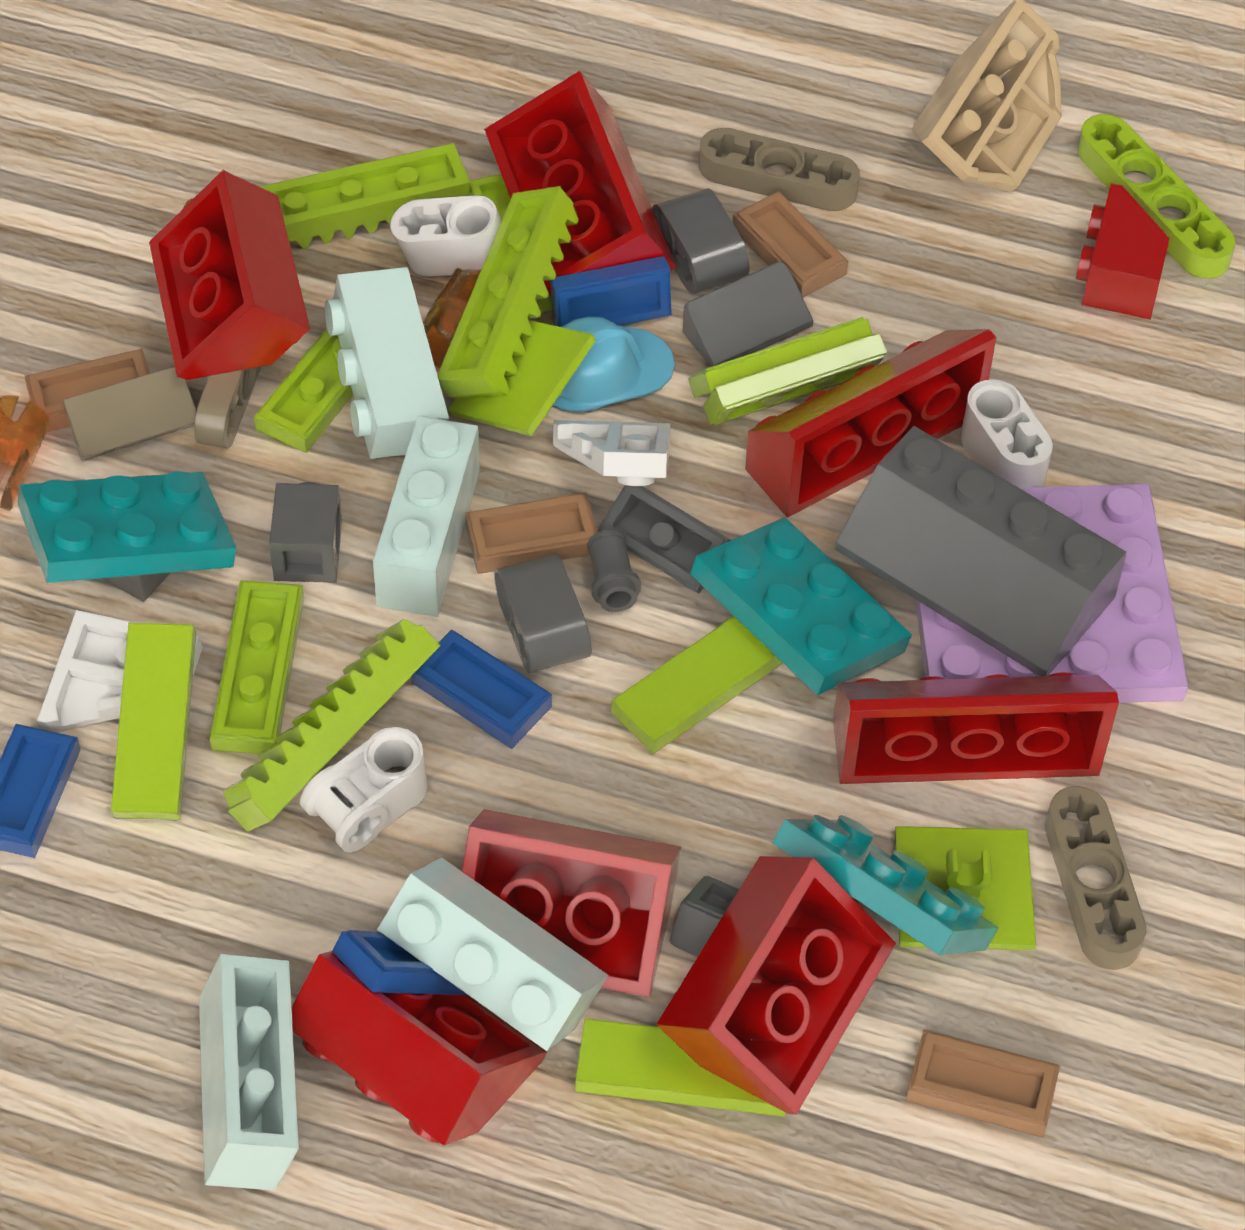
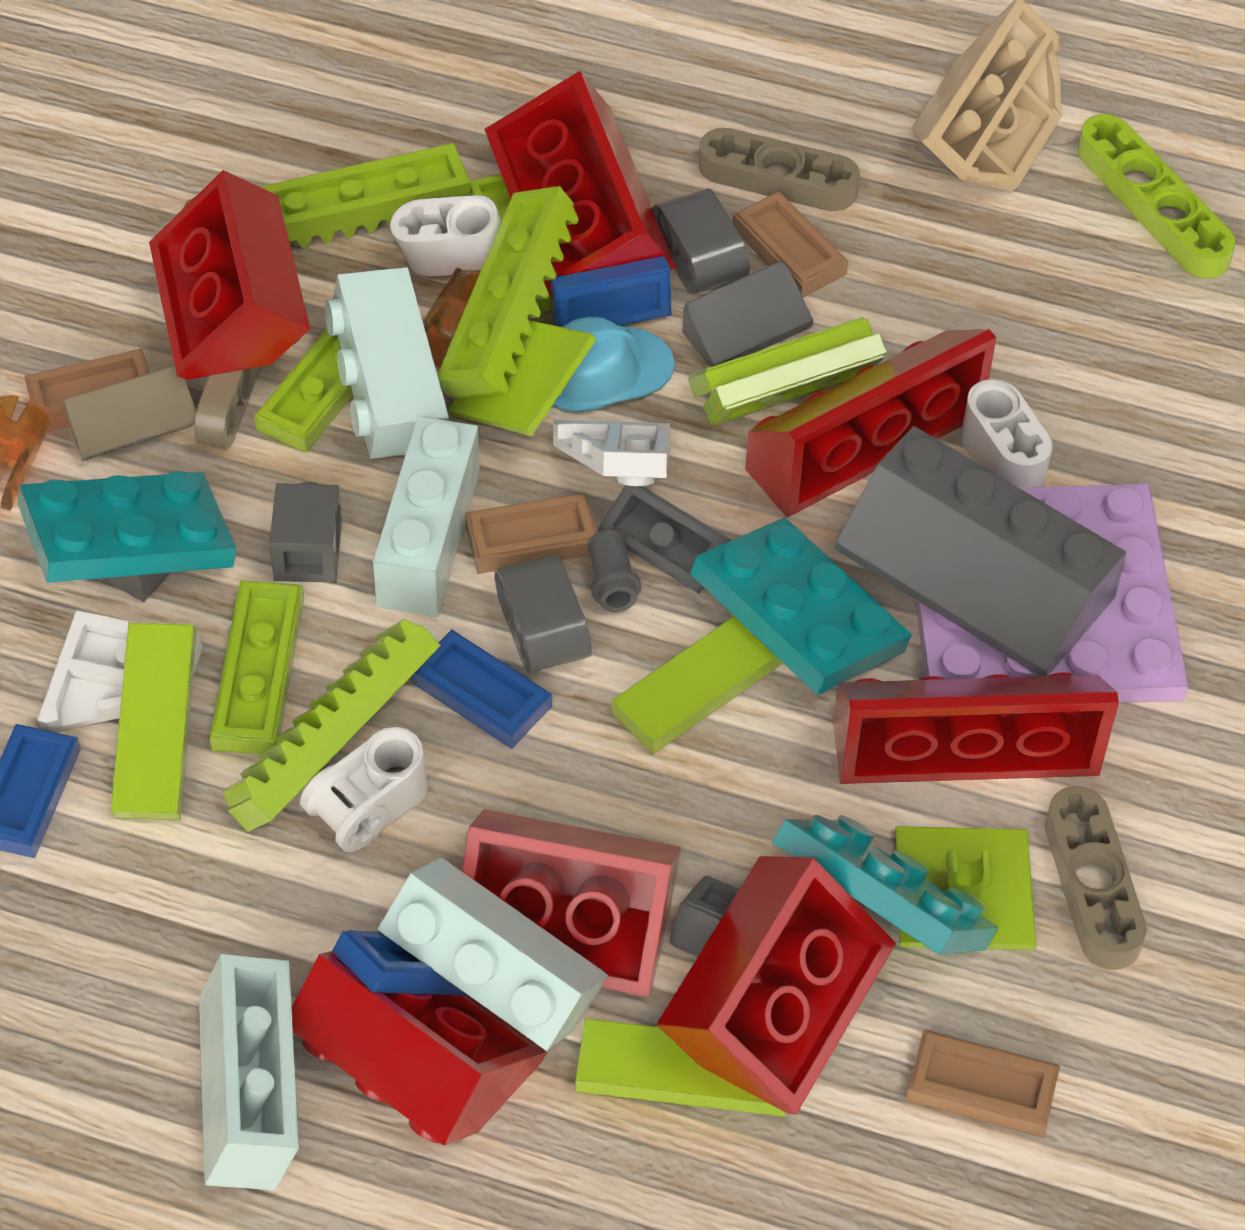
red slope [1076,183,1170,320] -> none

